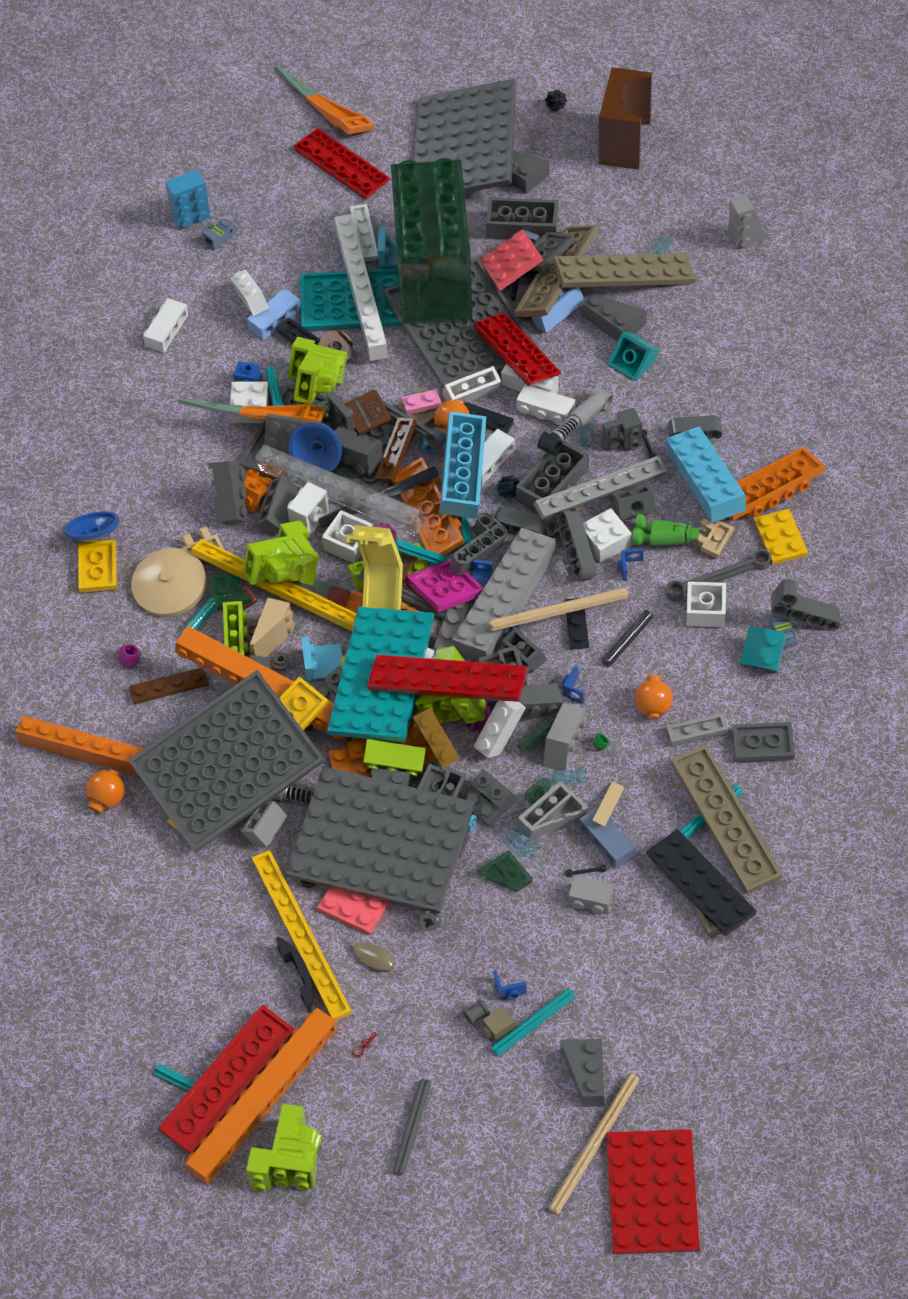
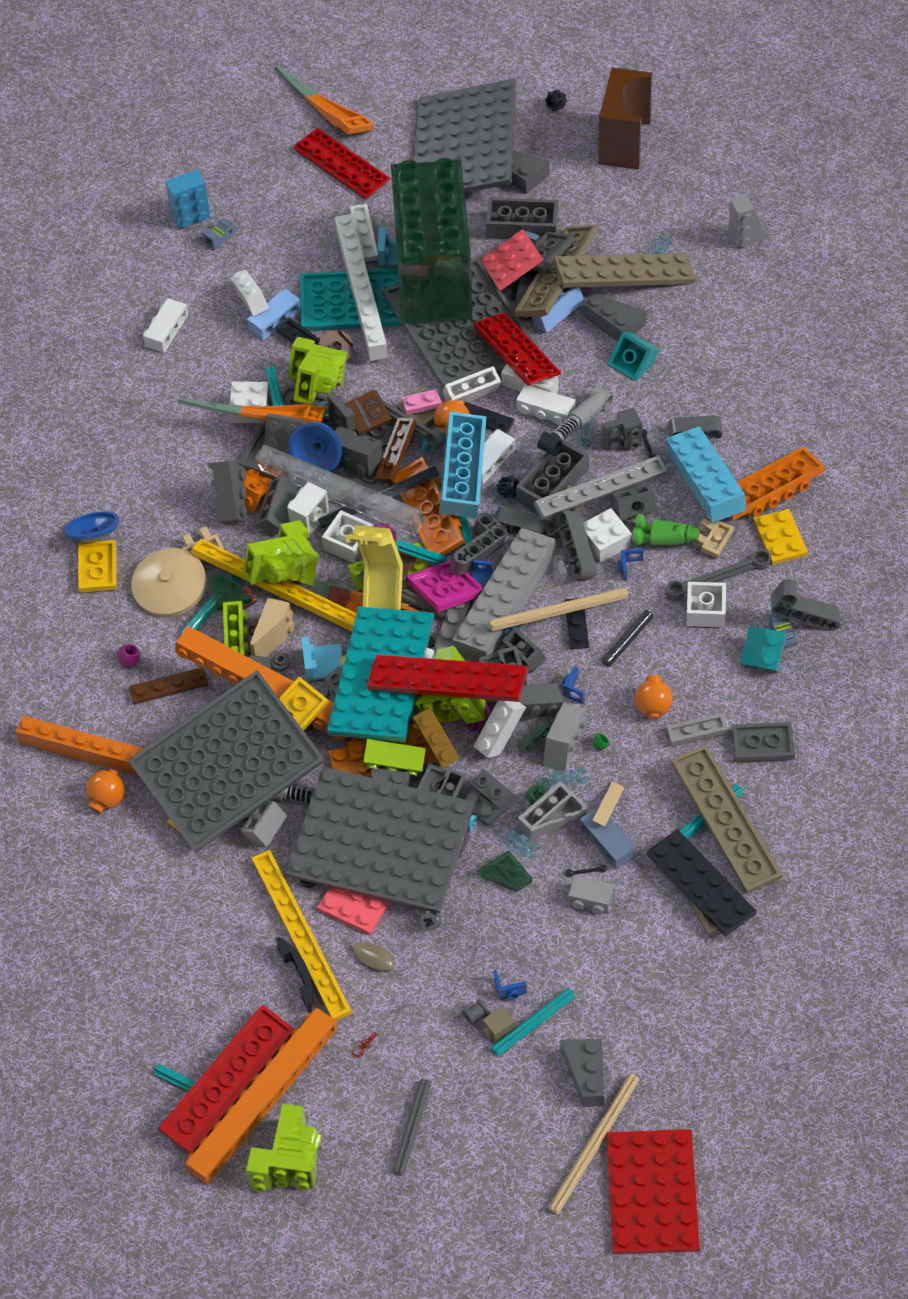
blue brick [233,361,262,382] -> none

